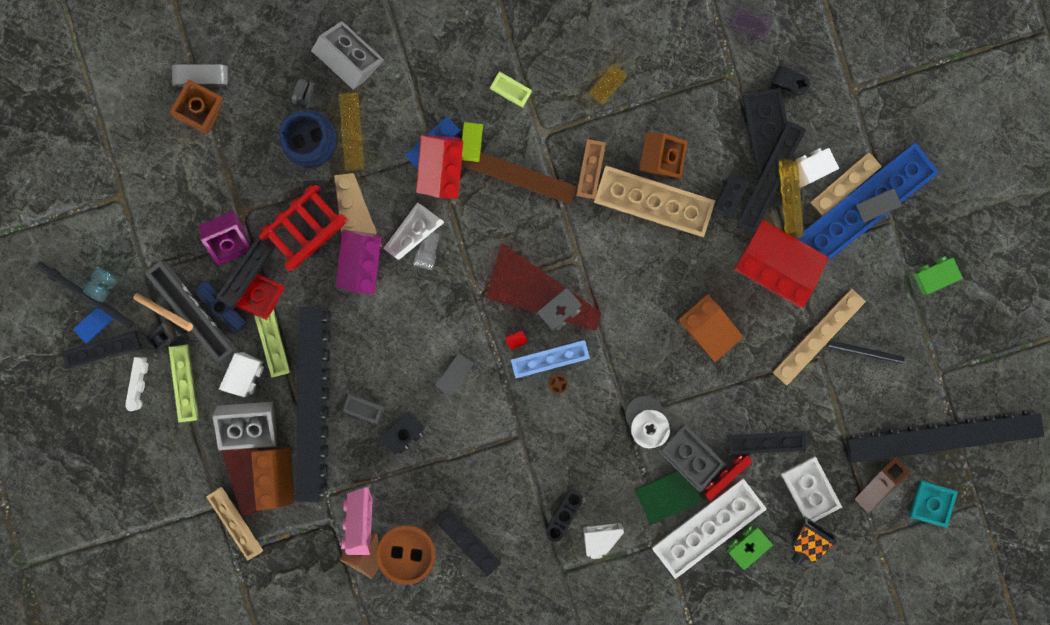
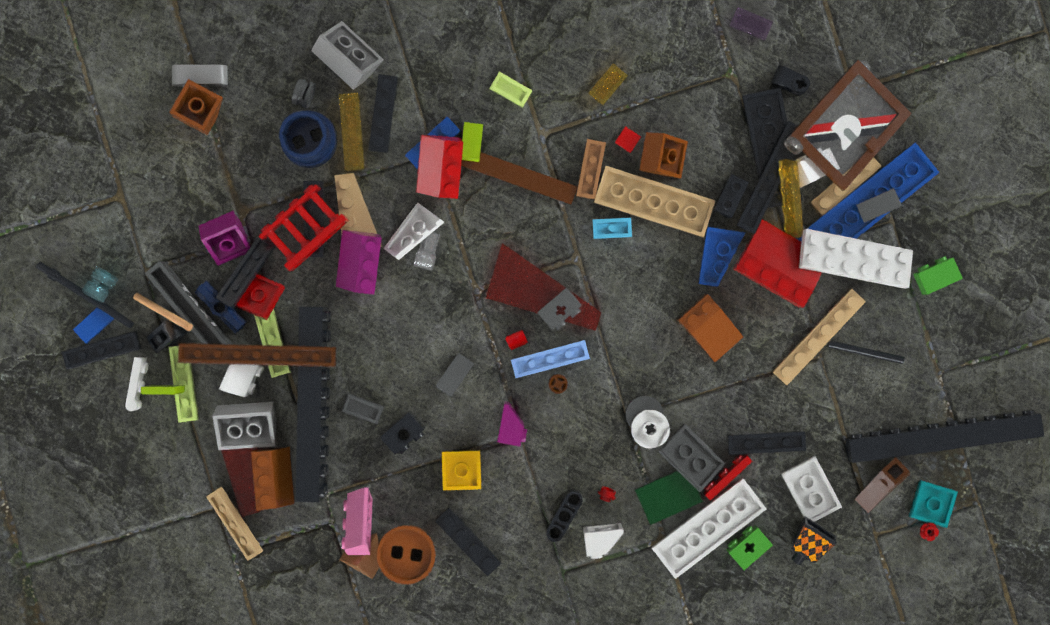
none -> lime tile [141,385,185,395]
none -> reddish brown tile [178,343,336,367]
none -> black plate [368,74,398,153]
none -> yellow plate [442,450,481,490]
none -> magenta slope [497,401,527,446]
none -> medium azure plate [592,218,632,239]
none -> red plate [598,486,616,502]
none -> red tile [615,126,641,153]
none -> blue wing [698,227,745,287]
none -> door [784,60,912,191]
none -> white plate [799,229,913,289]
none -> red plate [920,522,939,541]

